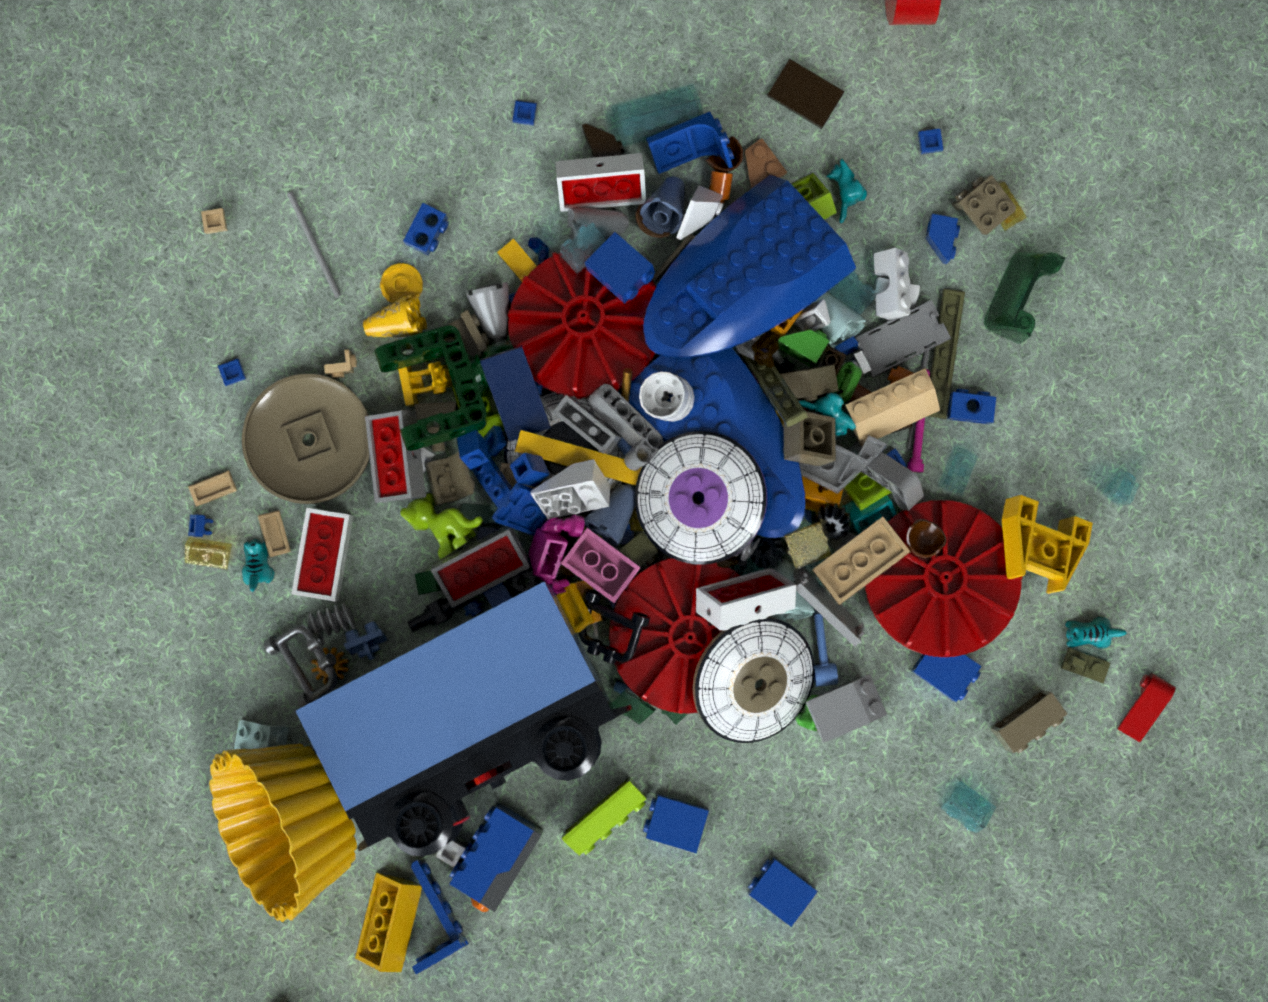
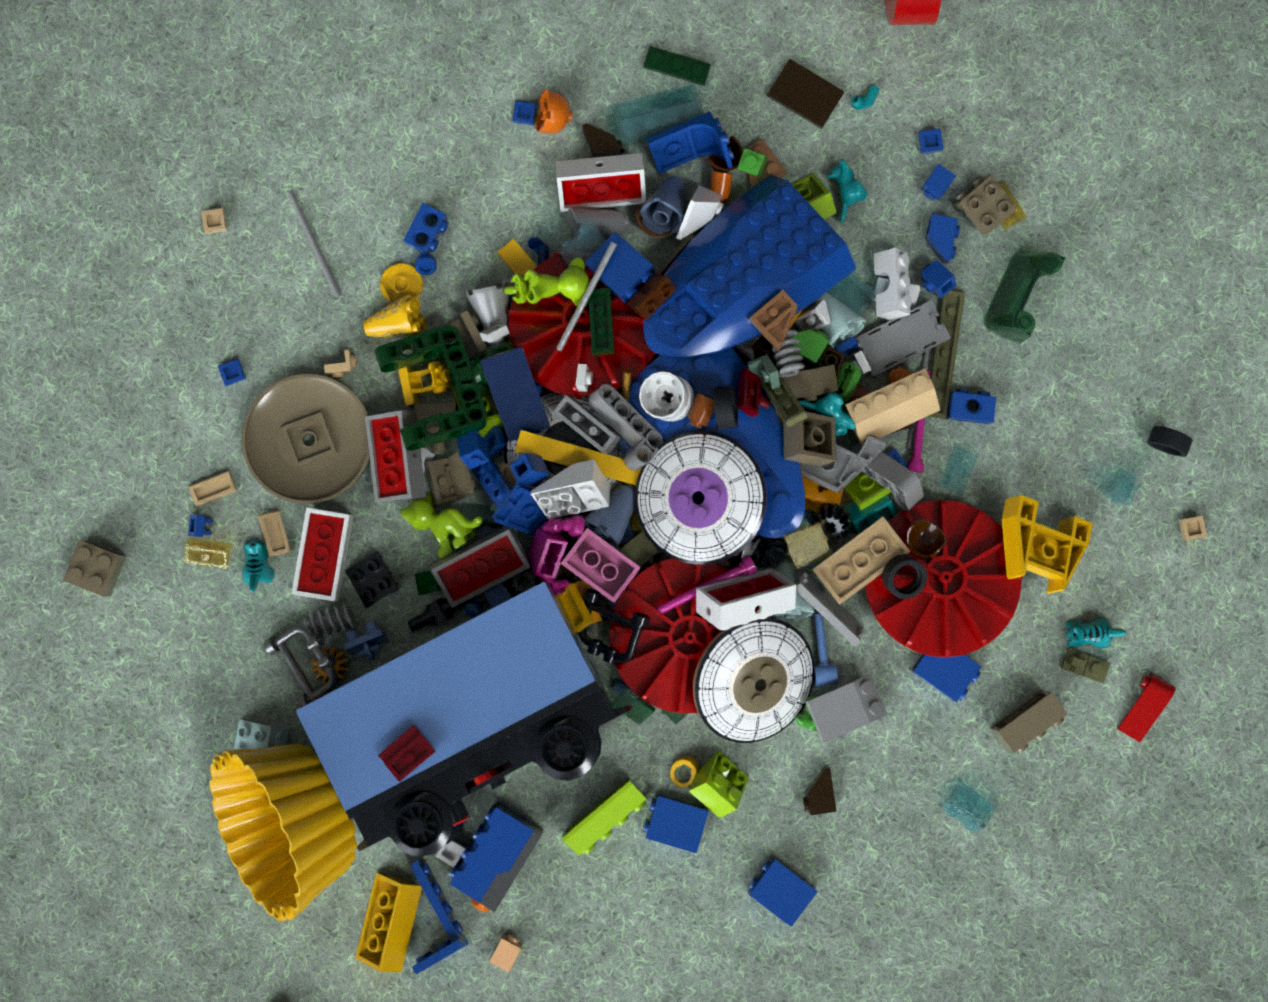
none -> dark tan brick [63,540,126,597]
none -> black hinge [345,551,399,608]
none -> dark red plate [378,725,436,782]
none -> blue tile [415,253,437,275]
none -> white plate [480,324,509,344]
none -> light nougat brick [489,934,522,972]
none -> lime animal [504,258,590,307]
none -> orange cylinder [535,90,573,134]
none -> light grey axle [556,242,617,351]
none -> white plate [576,364,593,392]
none -> dark green plate [589,288,615,356]
none -> reddish brown bracket [627,272,677,321]
none -> dark green plate [643,46,711,86]
none -> dark pink piece [657,556,757,613]
none -> yellow piece [670,756,699,787]
none -> dark orange brick [687,393,715,429]
none -> lime slope [689,751,749,818]
none -> black tyre [714,385,738,429]
none -> bright green brick [737,148,769,178]
none -> dark red plate [737,368,771,418]
none -> sand green bracket [747,355,780,390]
none -> medium nougat wing [749,290,798,351]
none -> light grey piece [772,329,804,378]
none -> dark brown slope [803,766,837,815]
none -> teal arm [851,85,880,110]
none -> black tyre [882,554,927,599]
none -> blue brick [920,259,956,299]
none -> blue brick [921,164,956,201]
none -> black tyre [1147,426,1193,457]
none -> tan plate [1179,515,1207,541]

